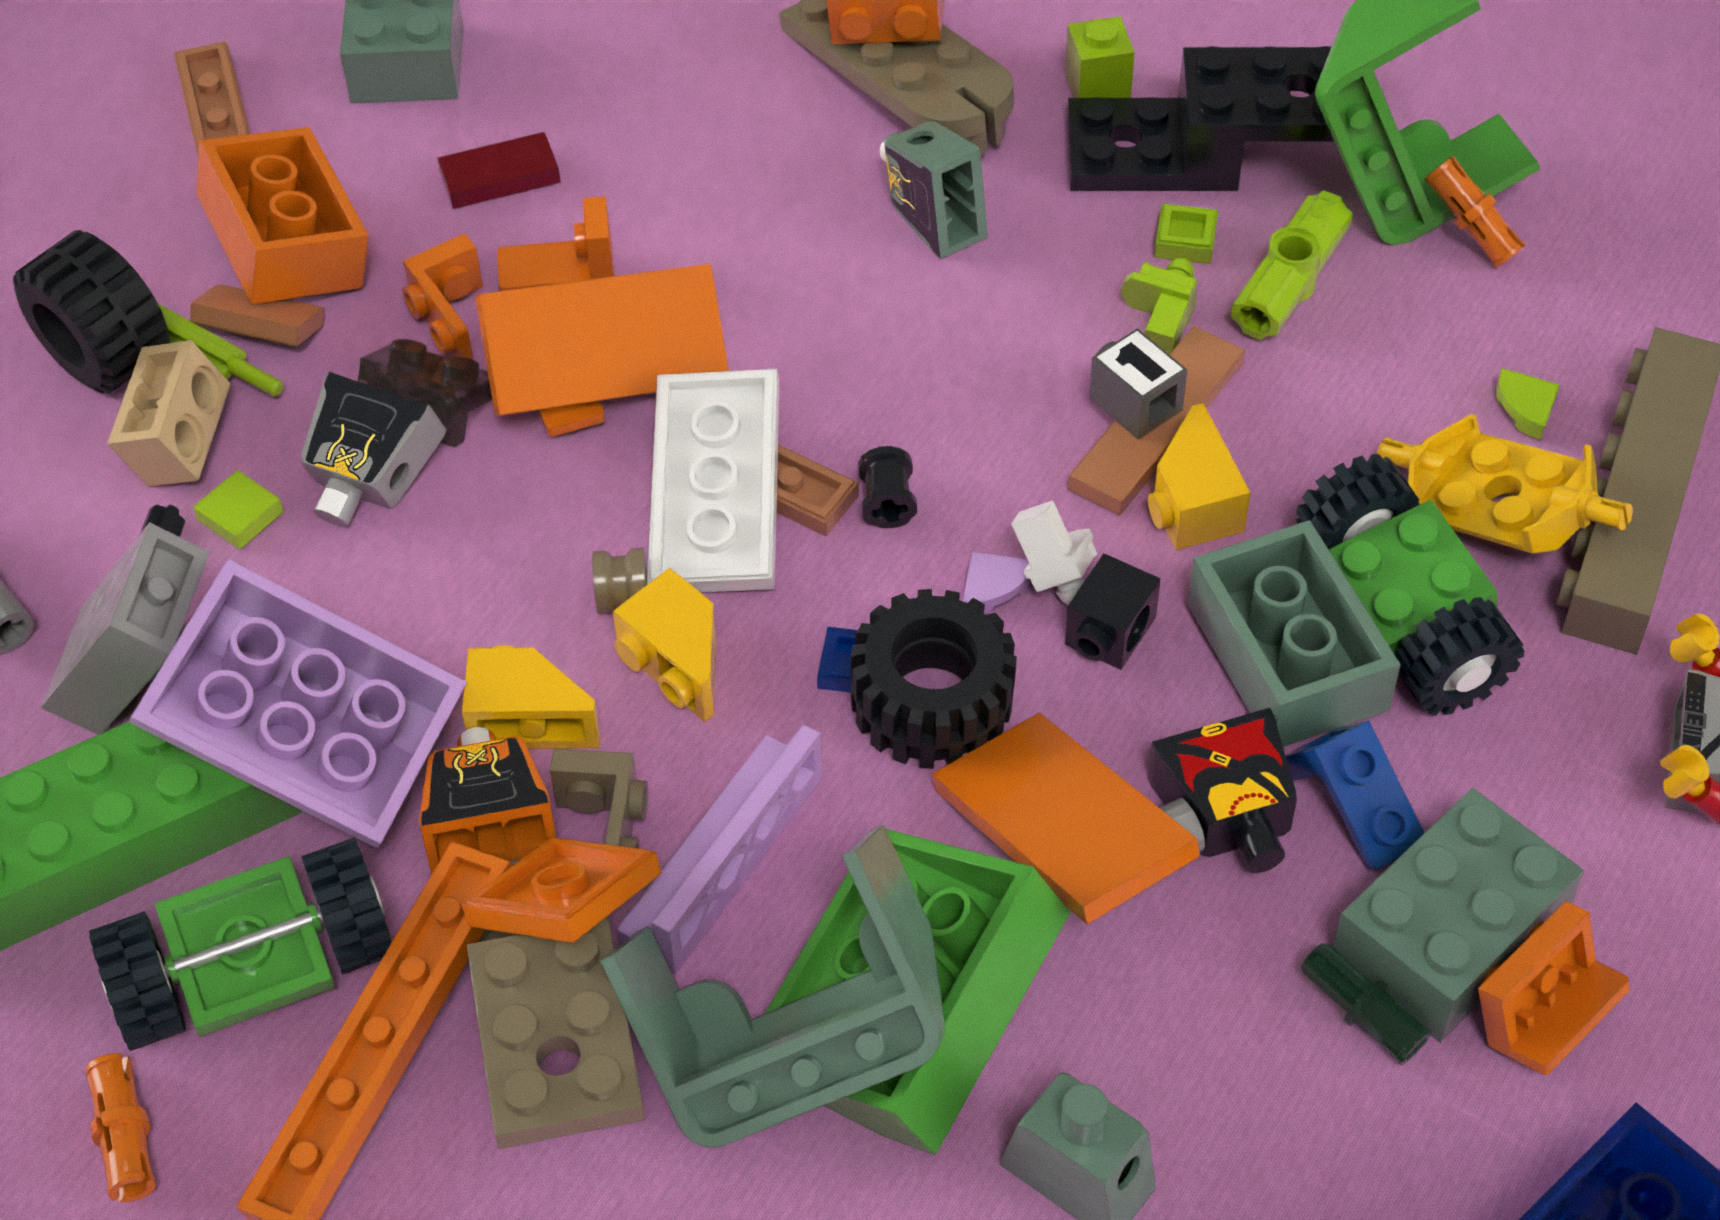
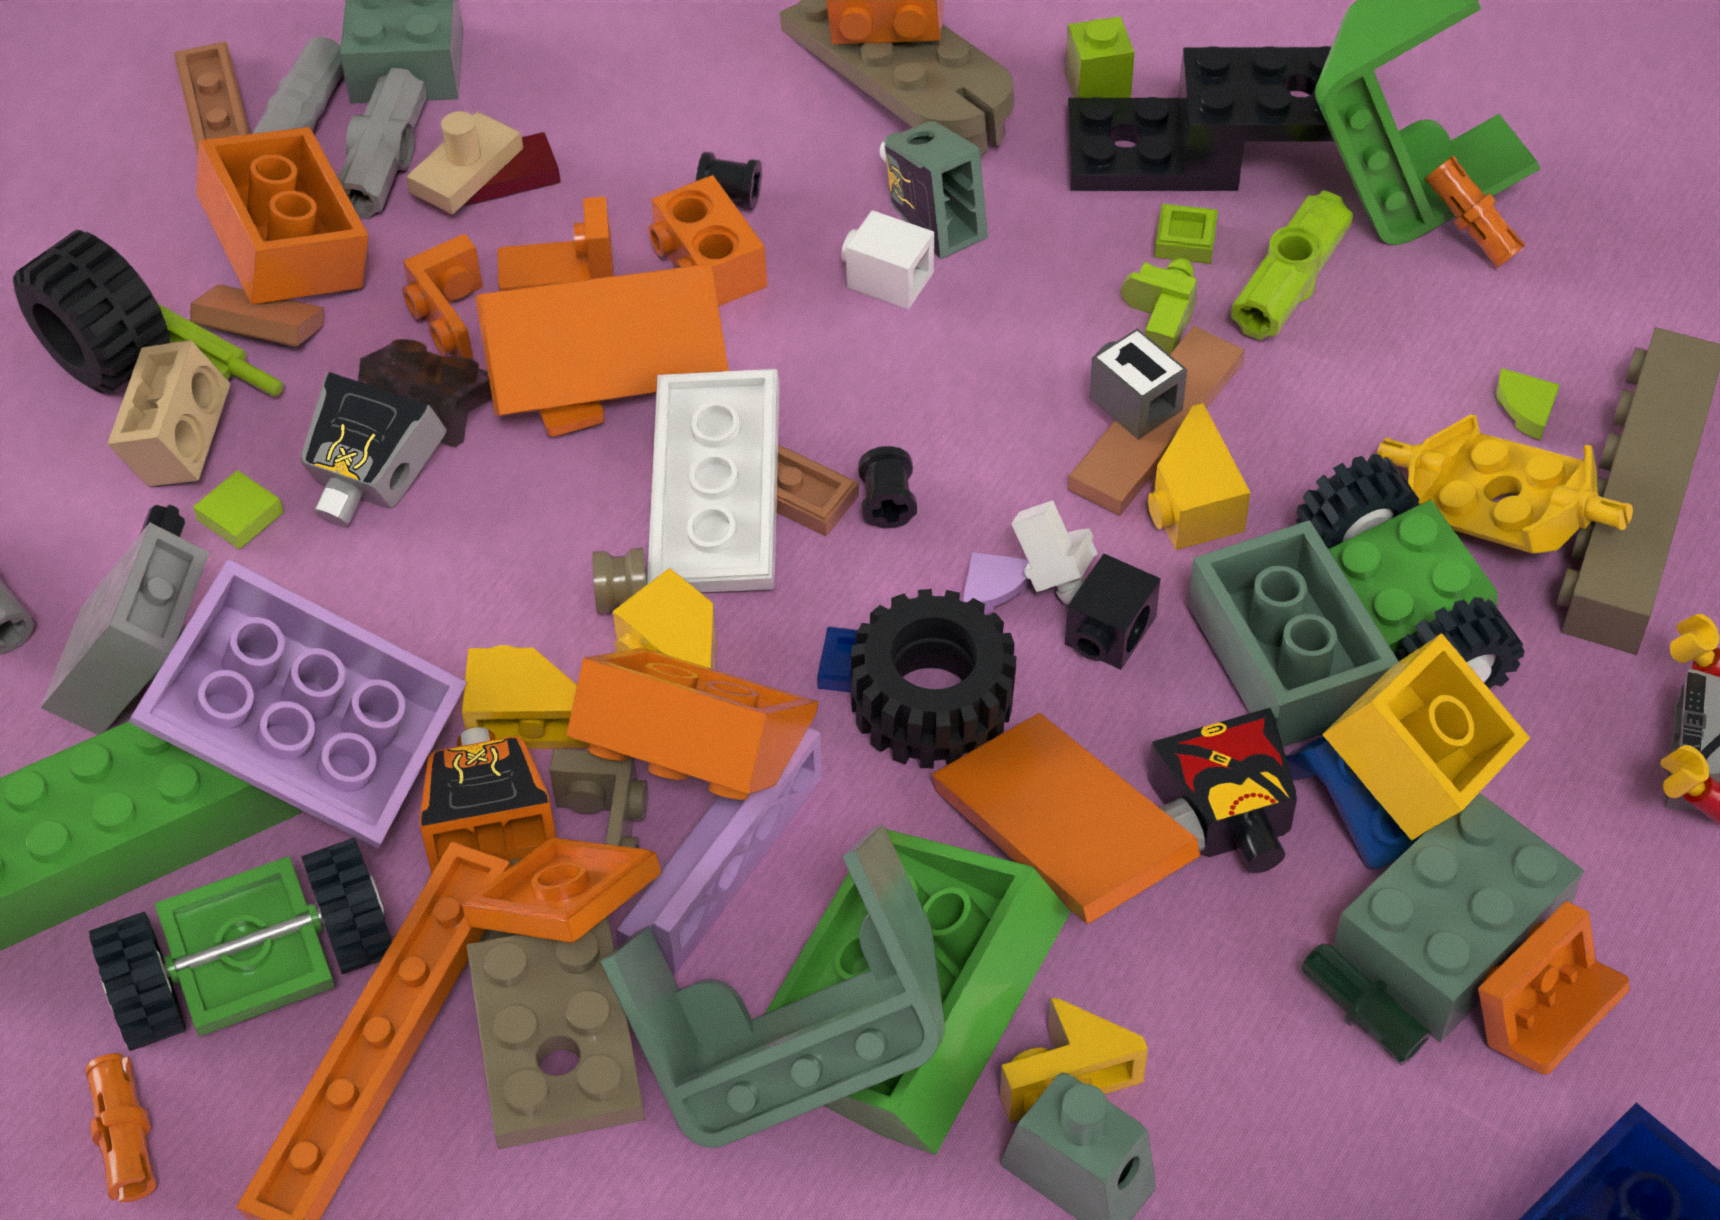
none -> light grey axle [252,36,344,134]
none -> light grey piece [338,68,427,219]
none -> tan tile [406,111,523,215]
none -> orange slope [566,648,819,800]
none -> orange brick [648,175,767,306]
none -> black bush [695,151,762,209]
none -> white brick [841,210,934,310]
none -> yellow slope [1000,998,1148,1123]
none -> yellow brick [1322,633,1530,840]

